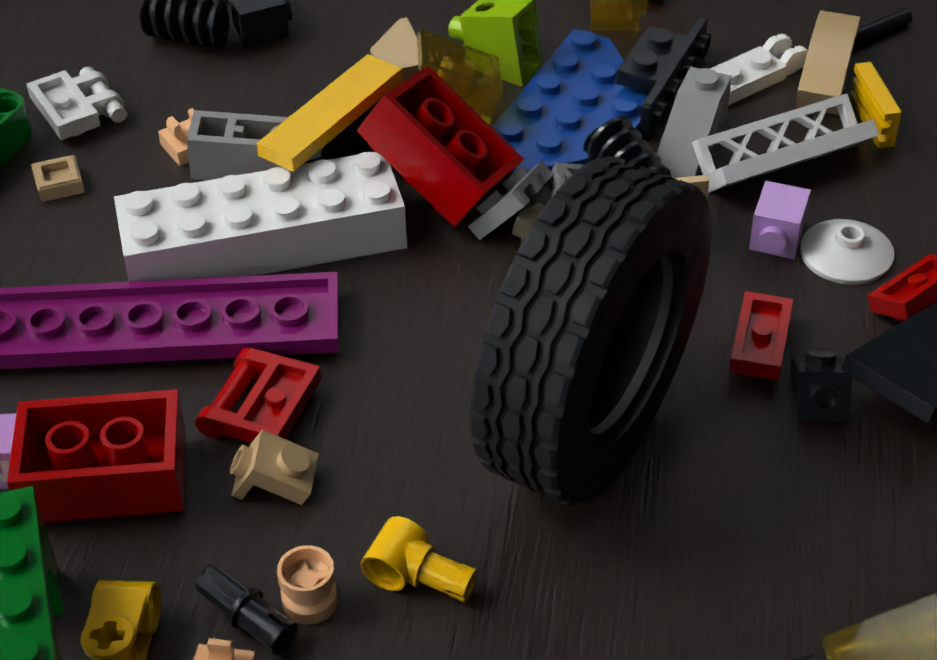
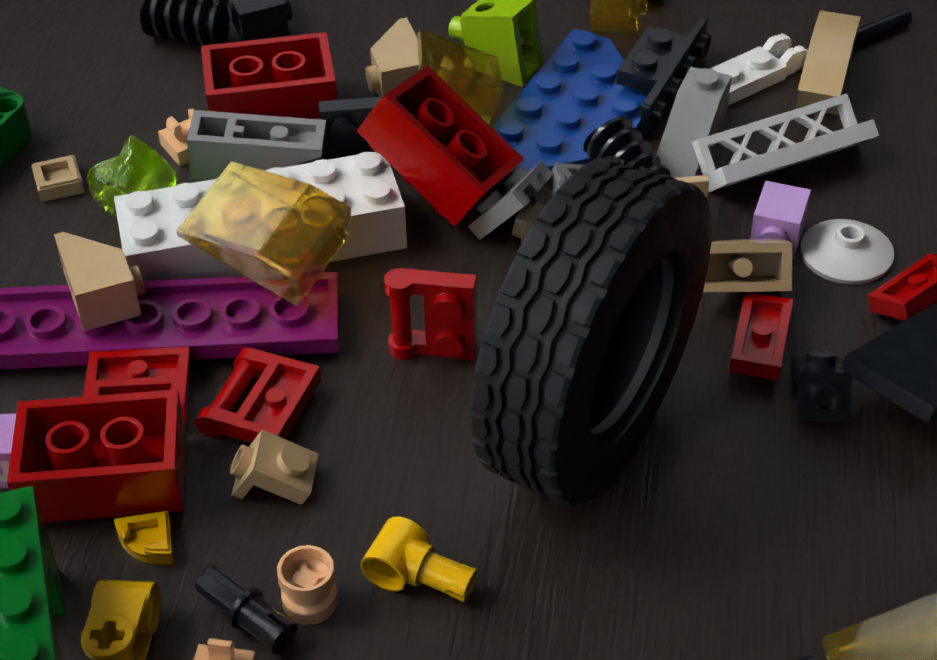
white plate [26,66,127,140] -> none
yellow tile [256,54,403,172] -> none
yellow tile [849,62,902,149] -> none
none -> tan slope [54,232,146,331]
none -> red plate [83,347,192,427]
none -> clear neon green piece [87,135,177,217]
none -> yellow tile [114,511,174,565]
none -> clear yellow slope [176,161,351,307]
none -> red brick [201,32,337,120]
none -> red plate [384,268,477,360]
none -> tan slope [703,239,792,292]

